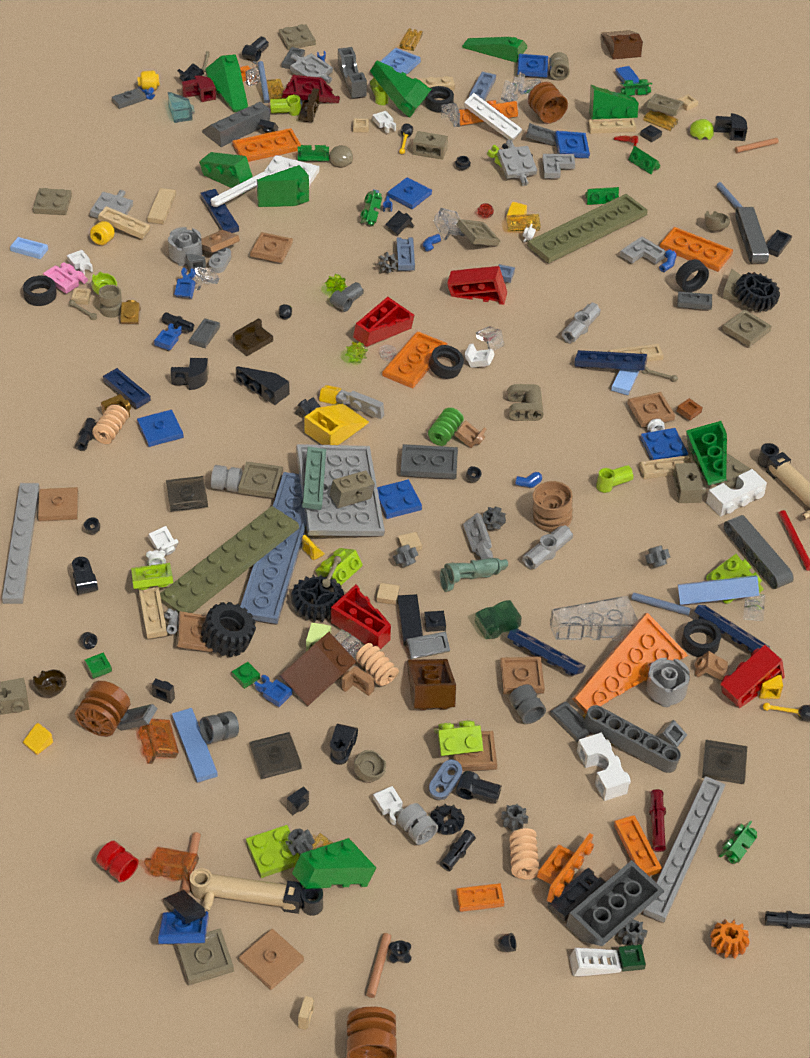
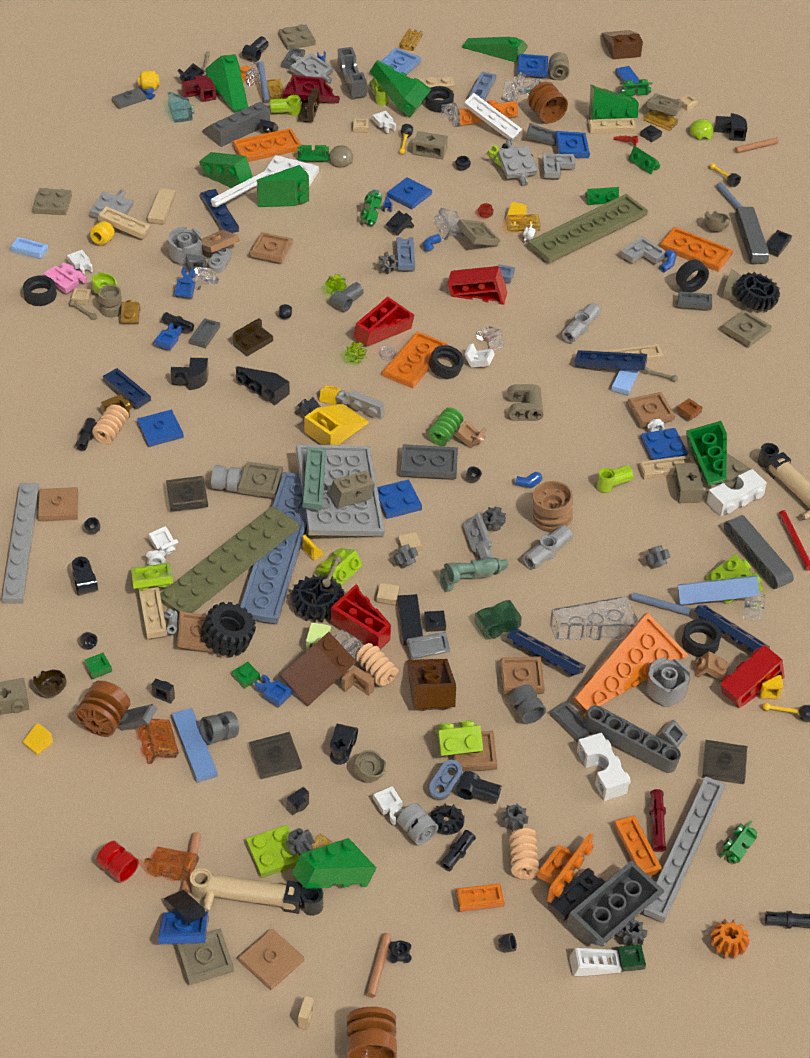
none -> black hinge [710,163,741,187]

